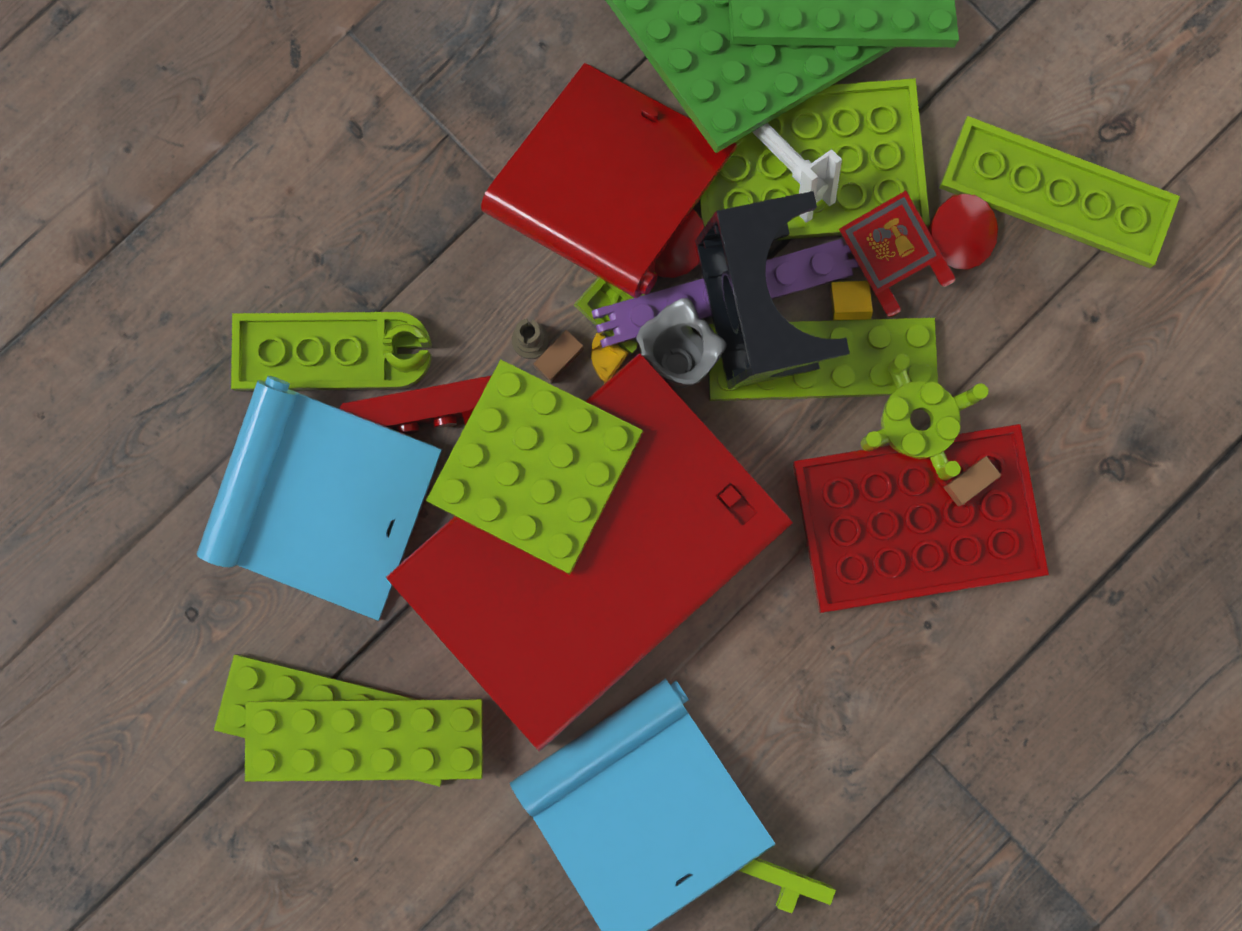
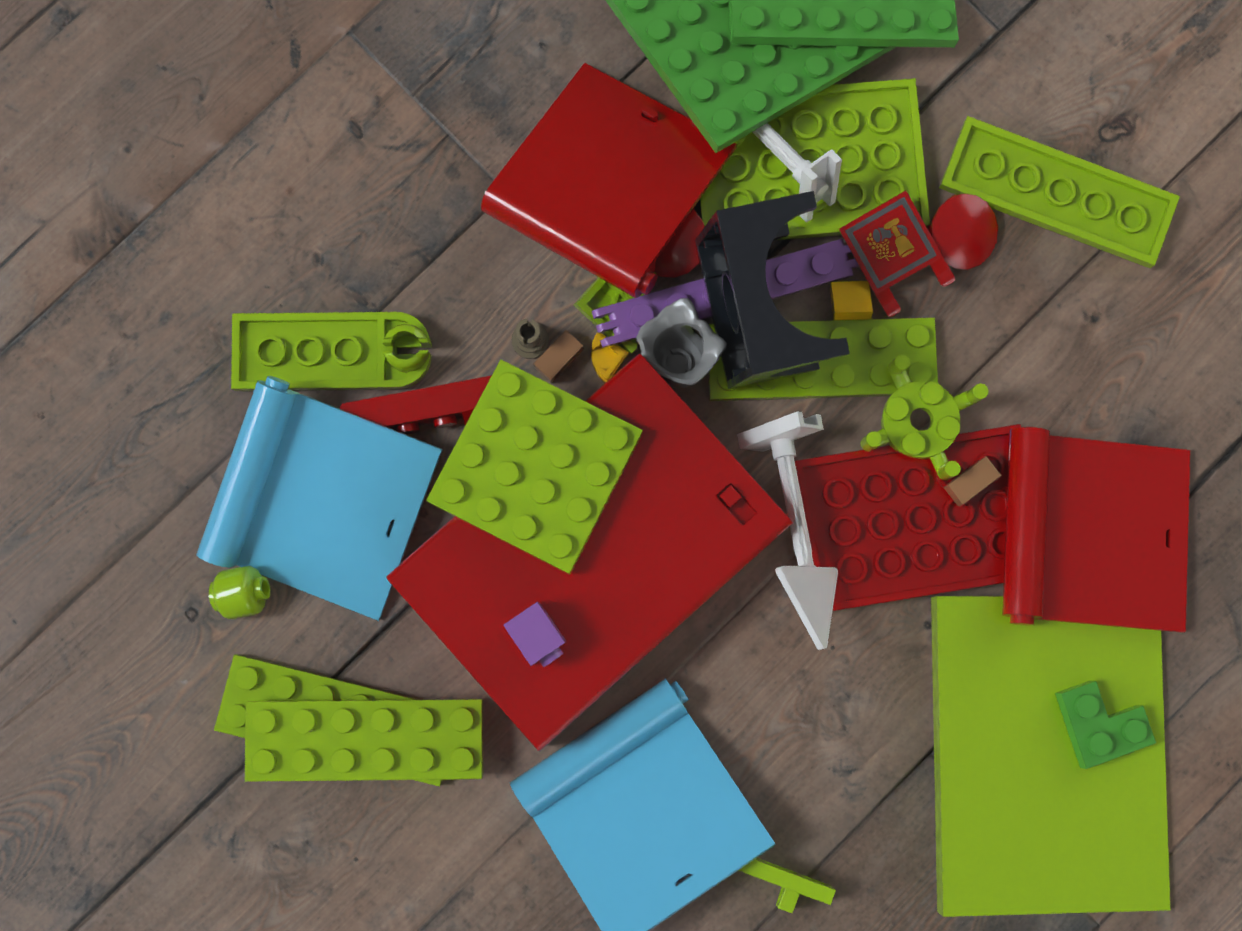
none -> lime head [209,566,271,619]
none -> medium lavender brick [503,602,566,668]
none -> white piece [737,411,838,650]
none -> lime slope [931,596,1171,917]
none -> red door [1002,427,1190,633]
none -> bright green plate [1055,681,1156,769]

